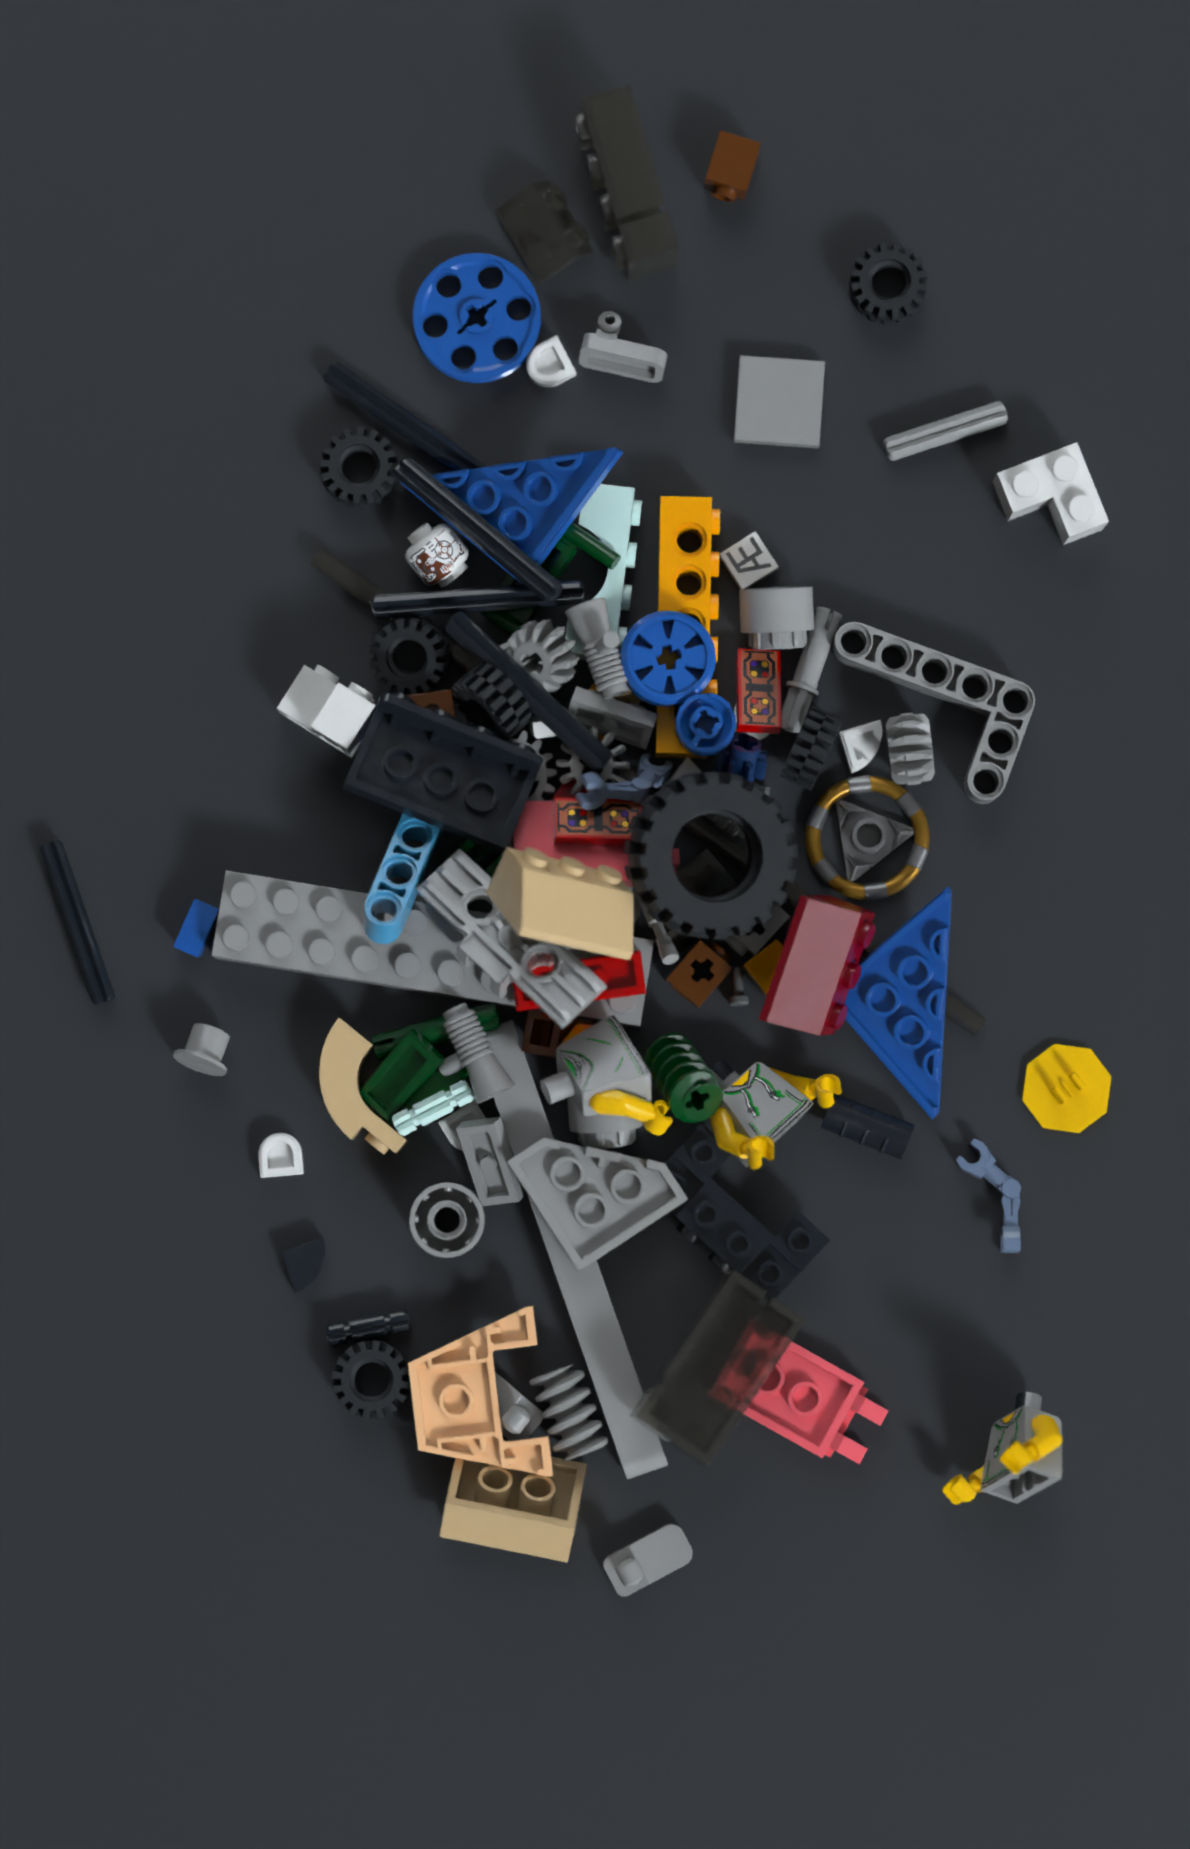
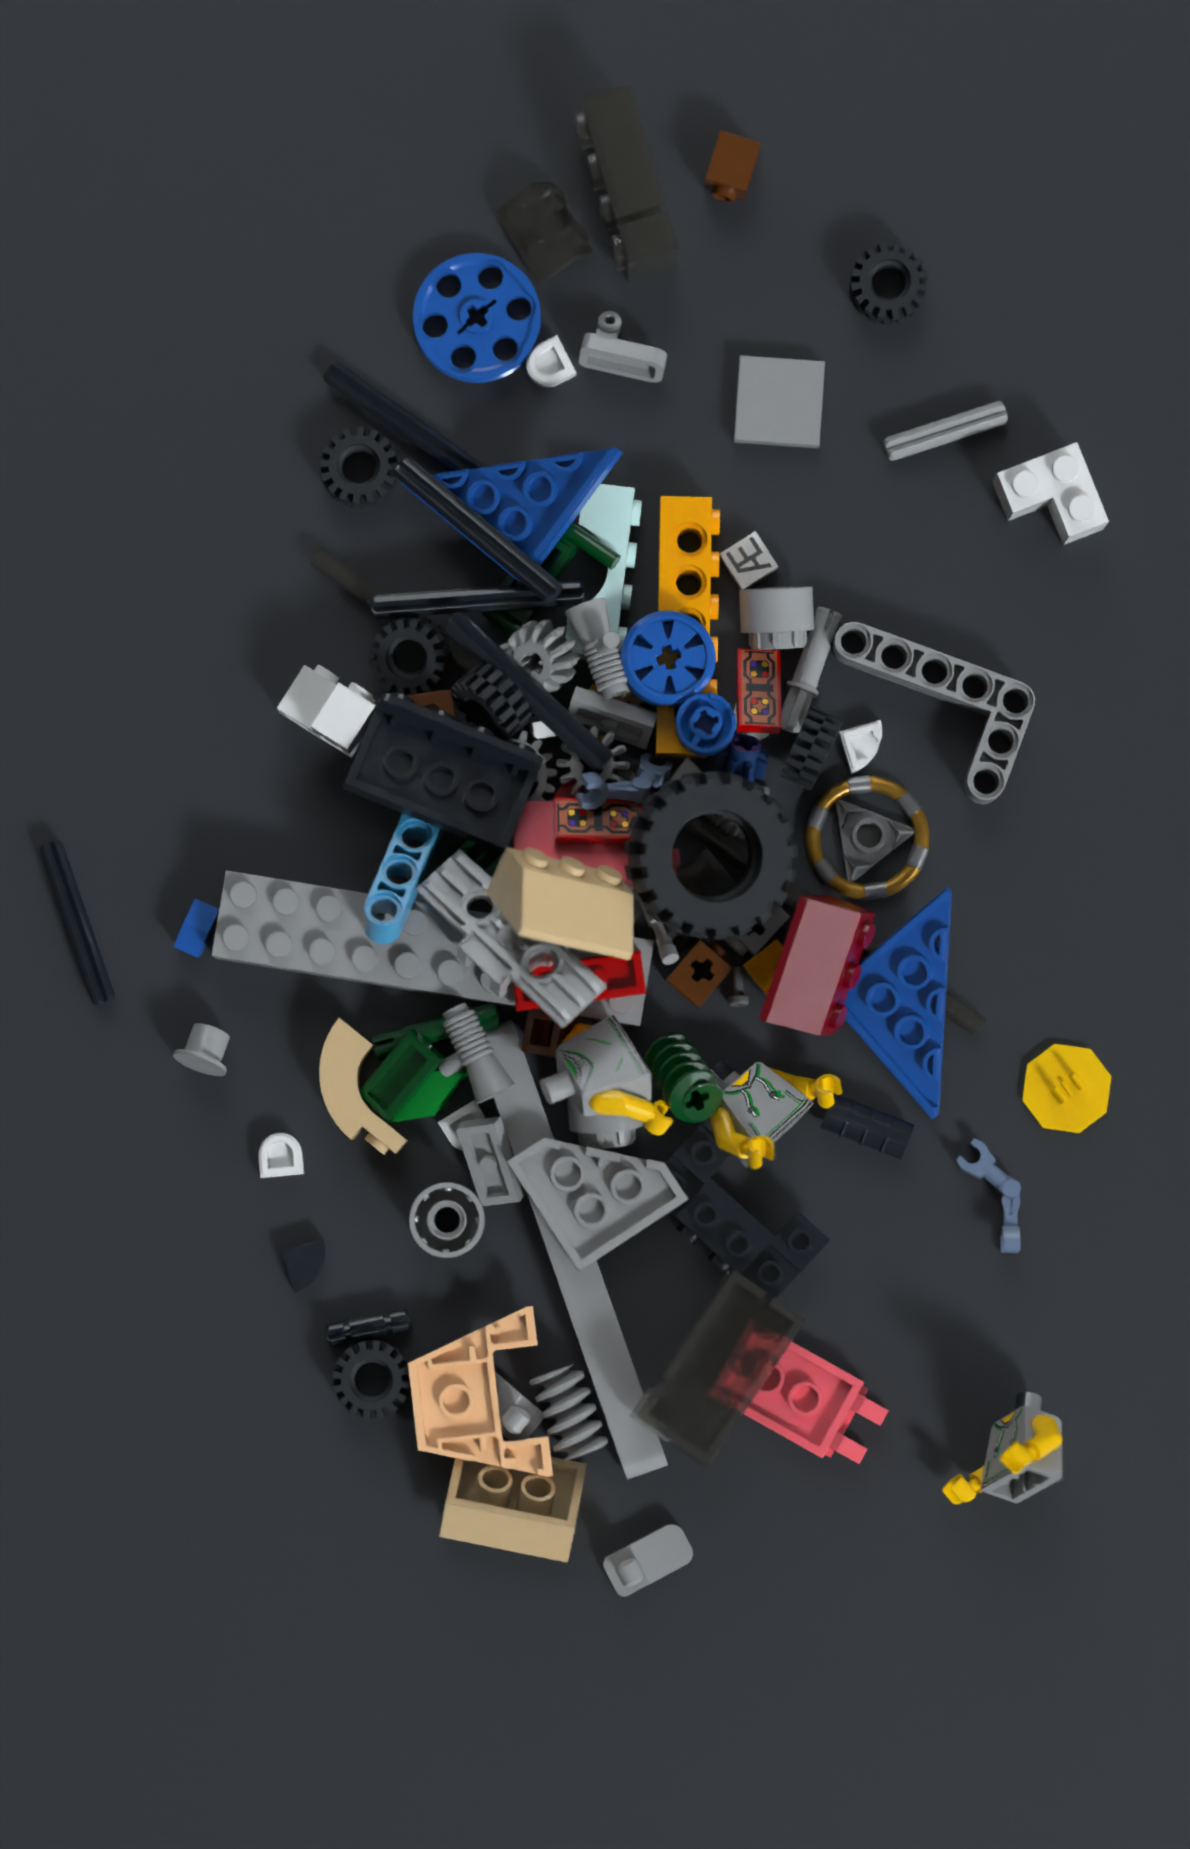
light aqua axle [392,1080,475,1136] -> none
white head [405,522,468,588] -> none
light grey gear [886,712,935,785] -> none

